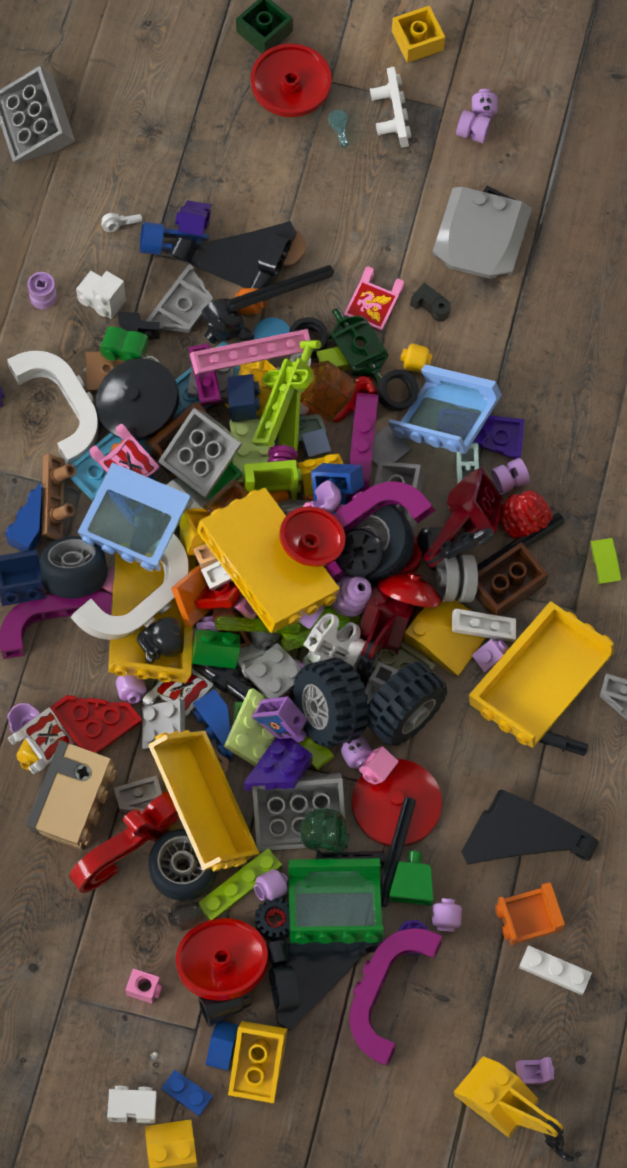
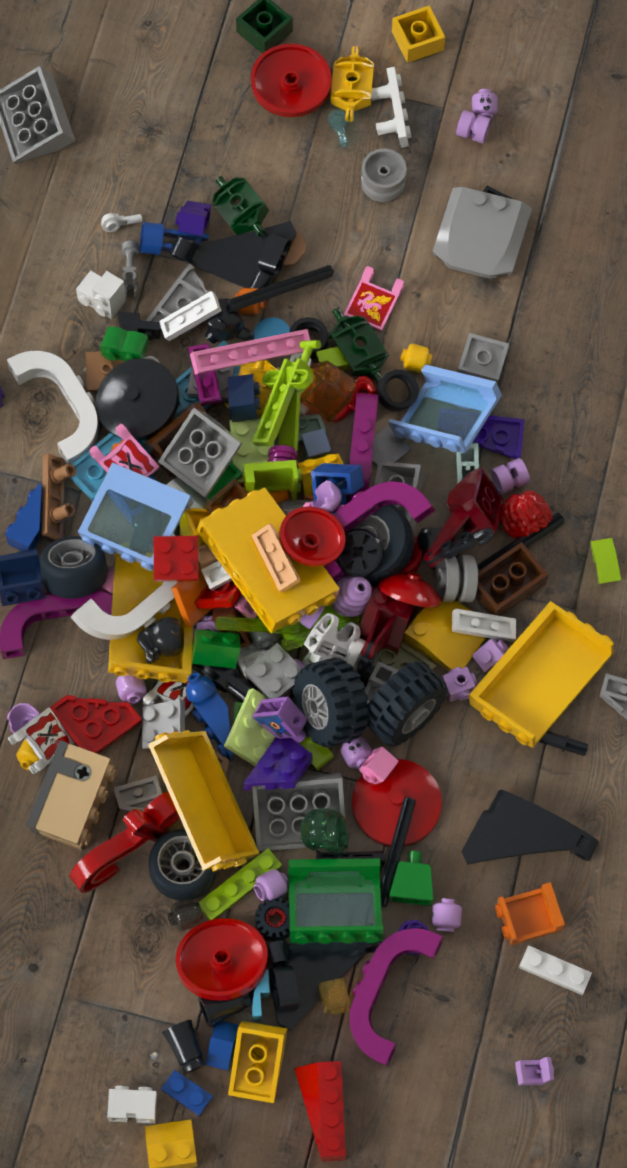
lavender wheel [28,272,57,309] -> none
bright pink brick [125,969,163,1004] -> none
pearl dark grey leg [410,283,451,322] -> none
yellow slope [454,1056,574,1162] -> none
none -> light grey bar [122,241,139,297]
none -> red plate [153,536,199,582]
none -> white plate [159,291,222,341]
none -> black plant [162,1020,205,1074]
none -> blue brick [186,673,216,702]
none -> dark green plate [212,176,269,237]
none -> light nougat plate [251,524,301,593]
none -> medium azure slope [252,969,270,1021]
none -> red wedge [294,1061,346,1162]
none -> clear yellow brick [318,978,350,1015]
none -> yellow plate [330,46,374,122]
none -> light grey wheel [361,148,407,202]
none -> lavender brick [442,667,477,702]
none -> light grey plate [458,333,509,383]

